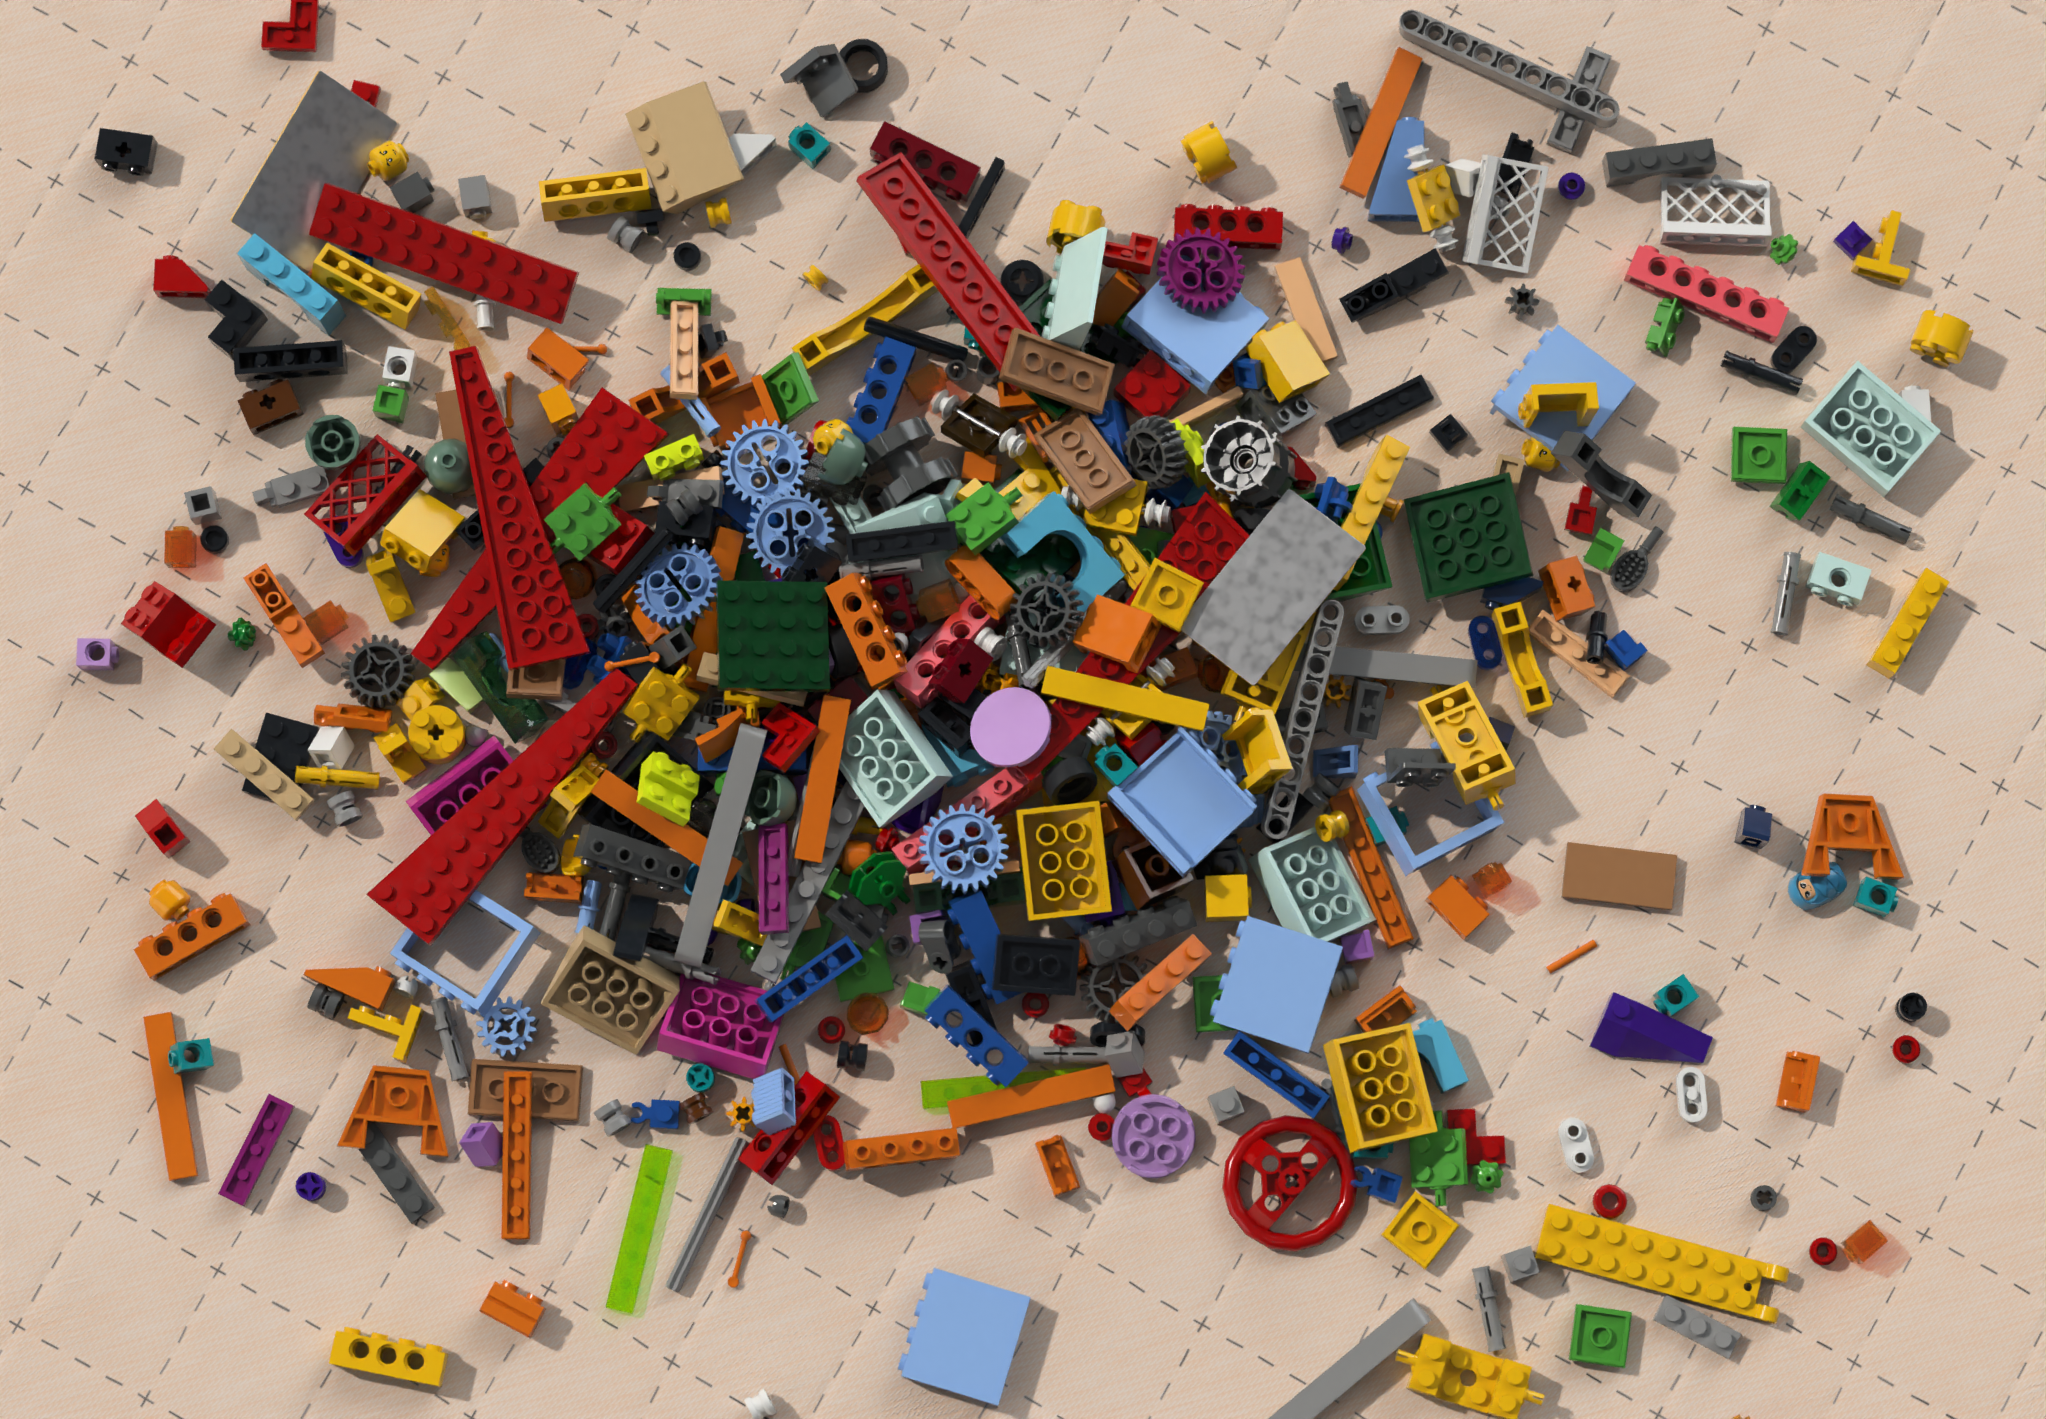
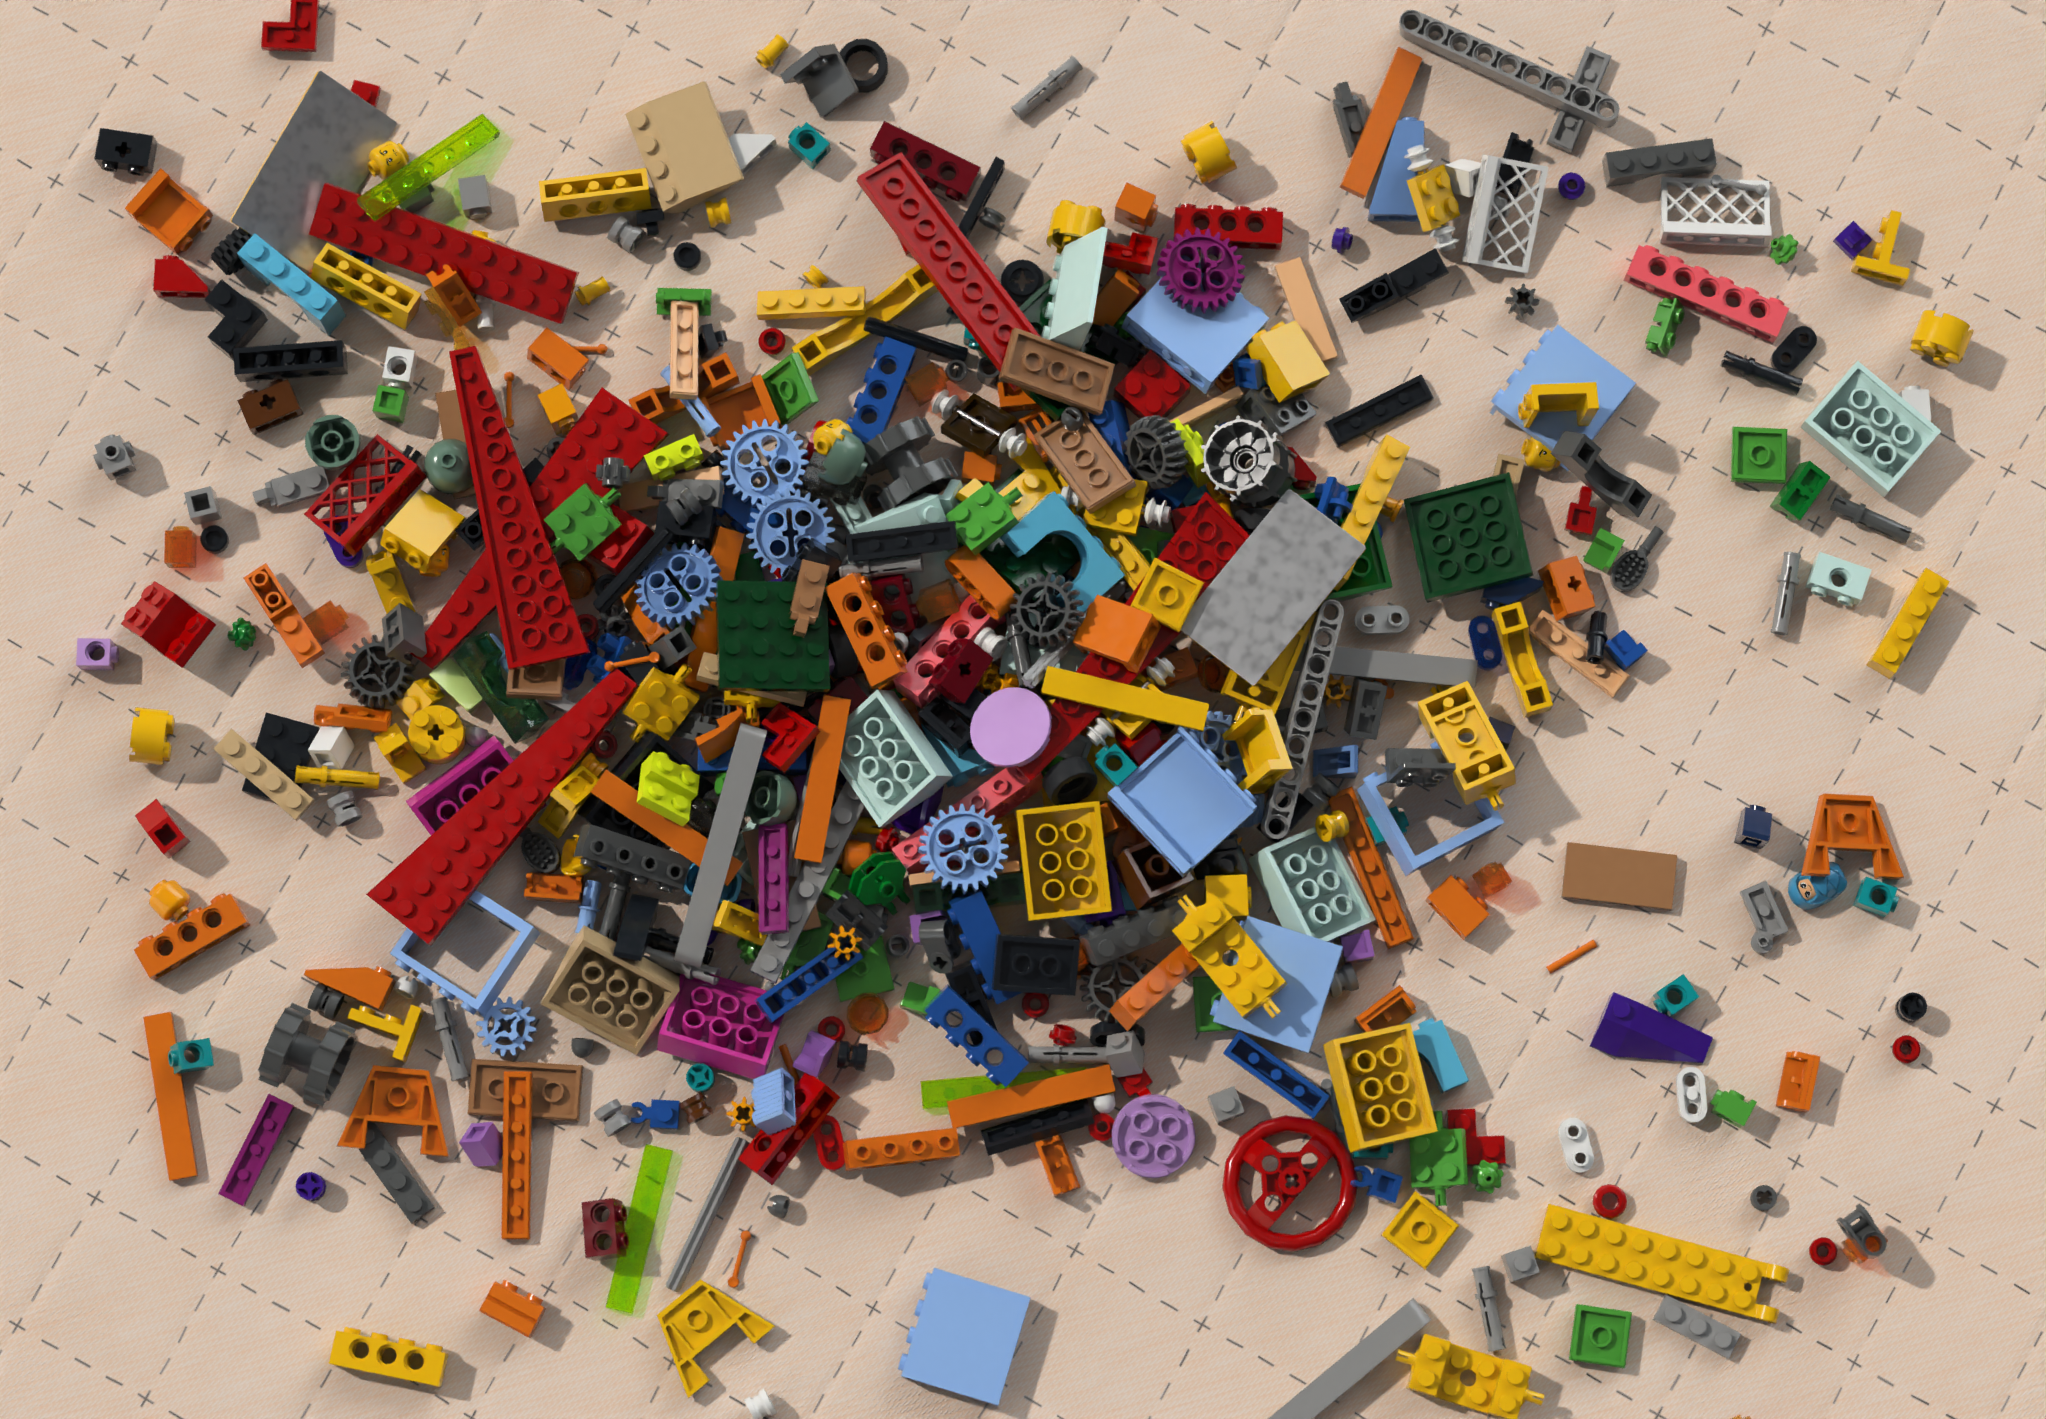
black tile [1429,414,1468,453] -> none
none -> light grey brick [93,435,136,480]
none -> orange panel [125,168,213,256]
none -> yellow brick [129,707,175,765]
none -> black tyre [211,227,252,275]
none -> dark grey piece [258,1003,356,1106]
none -> clear neon green tile [357,114,500,221]
none -> dark grey hinge [382,603,427,664]
none -> orange hinge [426,265,482,327]
none -> dark grey hinge [571,1038,594,1058]
none -> yellow pin [574,276,611,306]
none -> dark red brick [581,1198,629,1261]
none -> dark grey gear [596,457,630,489]
none -> yellow wing [657,1279,775,1398]
none -> yellow pin [755,34,789,69]
none -> yellow plate [757,286,866,320]
none -> red plate [759,328,786,355]
none -> medium nougat hinge [789,559,829,638]
none -> medium lavender panel [793,1030,836,1078]
none -> light orange gear [827,926,862,960]
none -> dark grey bush [979,207,1006,231]
none -> black plate [980,1099,1095,1156]
none -> light grey pin [1011,56,1083,120]
none -> dark grey hinge [1061,406,1084,431]
none -> orange brick [1114,182,1158,233]
none -> yellow brick [1172,895,1287,1019]
none -> bright green brick [1710,1089,1757,1128]
none -> light grey hinge [1739,881,1788,954]
none -> dark grey piece [1837,1204,1887,1259]

